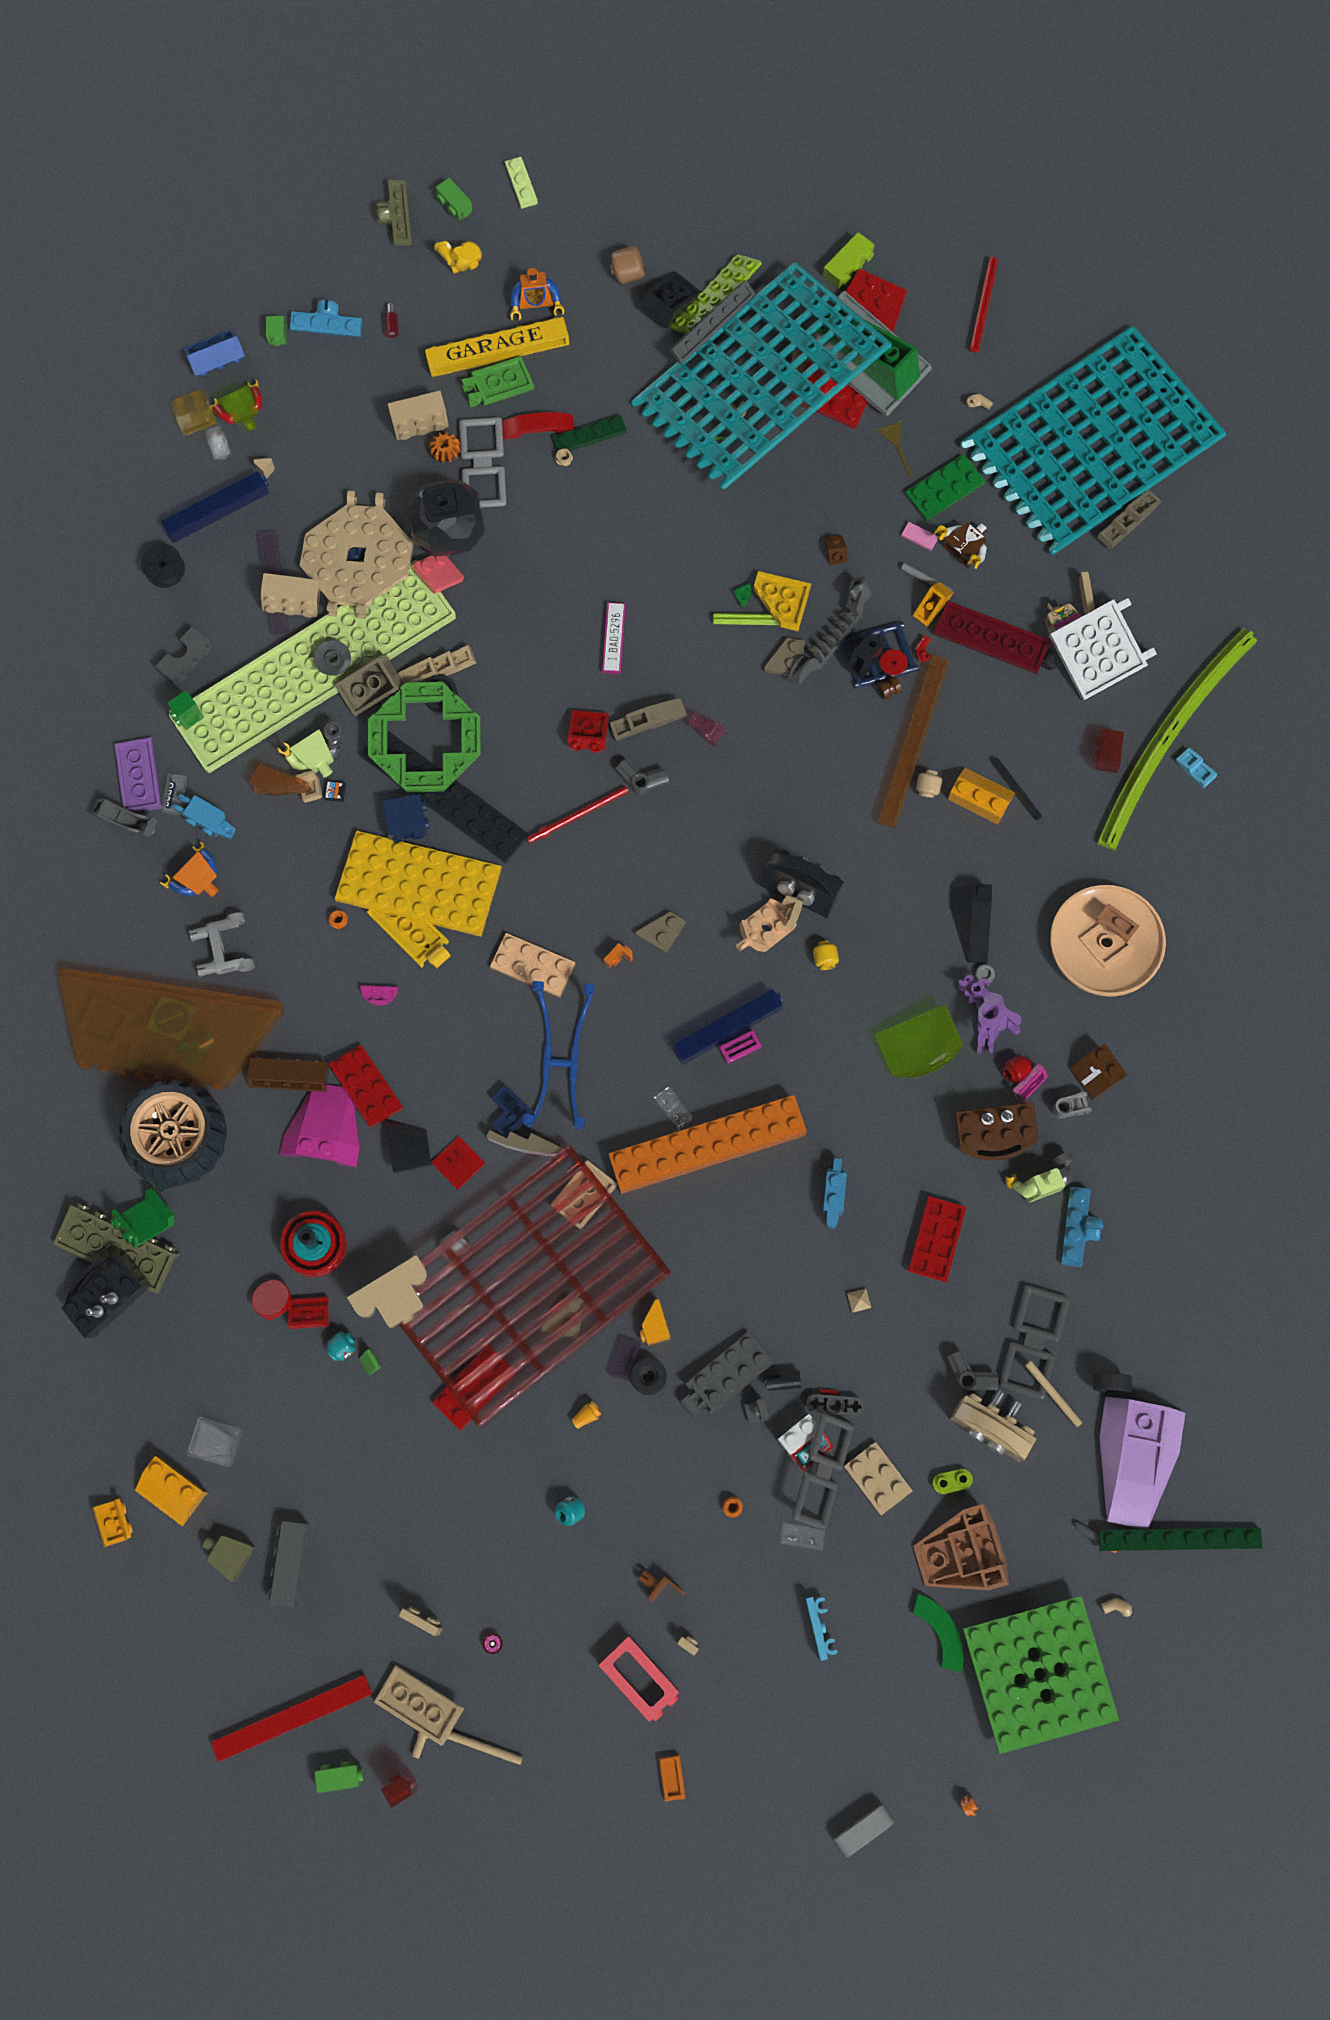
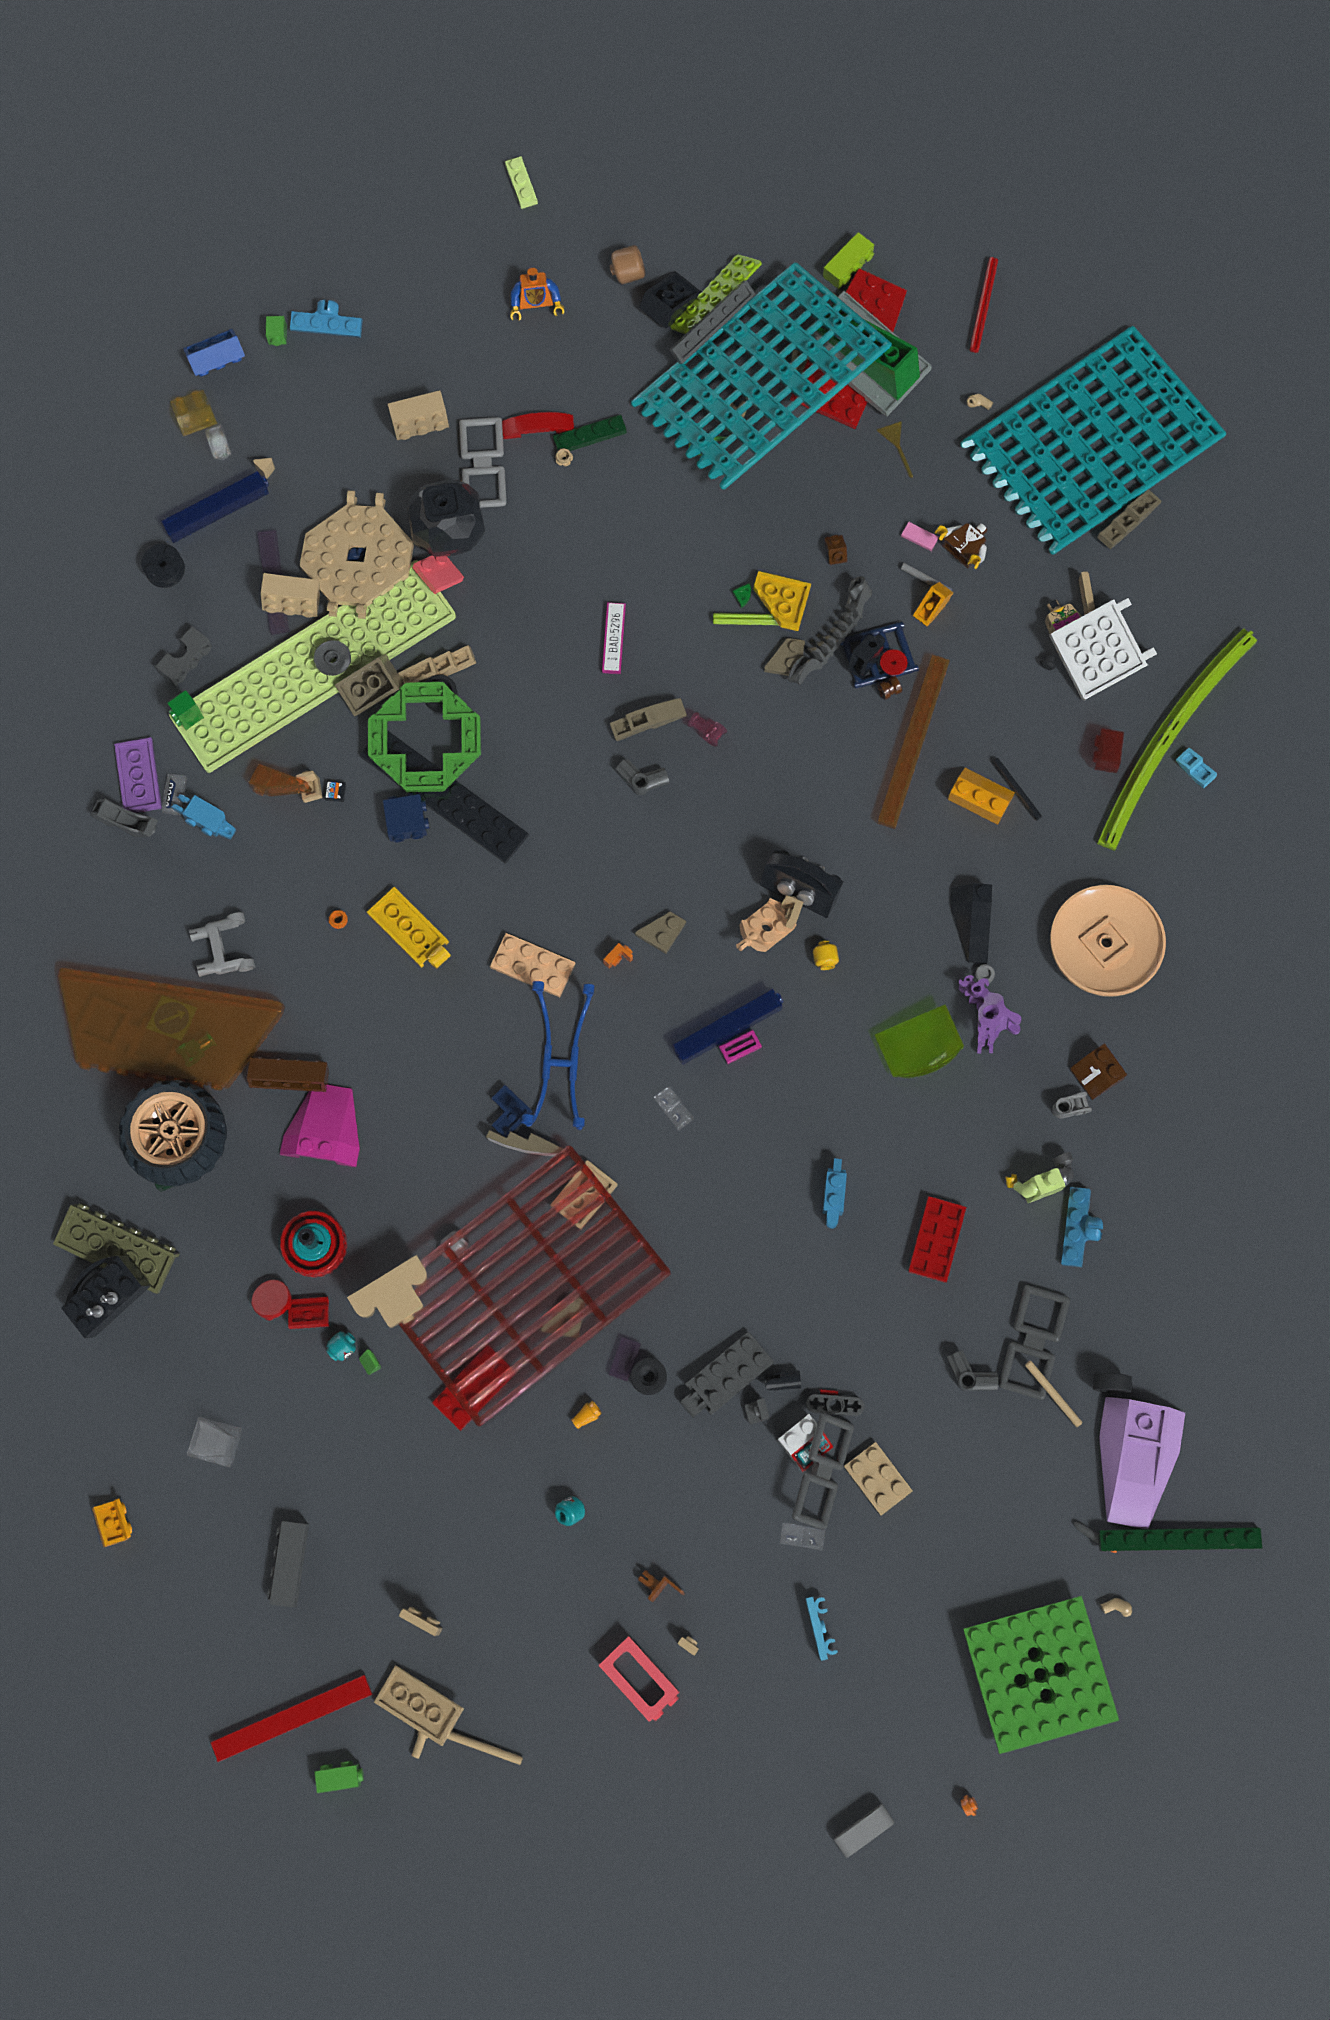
green panel [111,1188,175,1249] -> none
light orange slope [135,1456,207,1526] -> none
orange torso [160,842,219,898] -> none
olive torso [202,1535,255,1582] -> none
clear neon green torso [207,380,262,432] -> none
yellowish green torso [277,721,344,777] -> none
red plate [329,1045,403,1128] -> none
yellow plate [335,831,502,937] -> none
dark pink tile [360,985,399,1006] -> none
olive plate [376,180,411,245] -> none
clear red brick [381,1773,418,1808] -> none
dark red piece [384,303,399,338] -> none
black slope [385,1120,432,1173] -> none
yellow brick [425,317,569,377] -> none
orange gear [430,431,460,464] -> none
red piece [432,1136,486,1190] -> none
yellow head [434,241,482,274] -> none
bright green brick [436,178,473,221] -> none
bright green tile [461,356,534,408] -> none
tile [482,1633,503,1654] -> none
red bar [526,786,628,844] -> none
red plate [568,710,609,753] -> none
orange brick [609,1095,807,1194] -> none
light orange slope [639,1299,670,1346] -> none
orange tile [659,1755,685,1801] -> none
orange plate [723,1497,743,1518] -> none
tan slope [847,1289,871,1313] -> none
green plate [905,454,985,522] -> none
green tile [912,1594,964,1673] -> none
nougat wedge [913,1504,1009,1590] -> none
red arm [914,635,931,662] -> none
tan head [916,770,942,798] -> none
lime plate [932,1469,973,1494] -> none
dark red plate [934,601,1051,674] -> none
tan piece [950,1391,1036,1462] -> none
reddish brown piece [953,1101,1039,1161] -> none
red head [1003,1055,1032,1084] -> none
dark pink tile [1012,1063,1048,1102] -> none
nougat plate [1096,903,1139,942] -> none

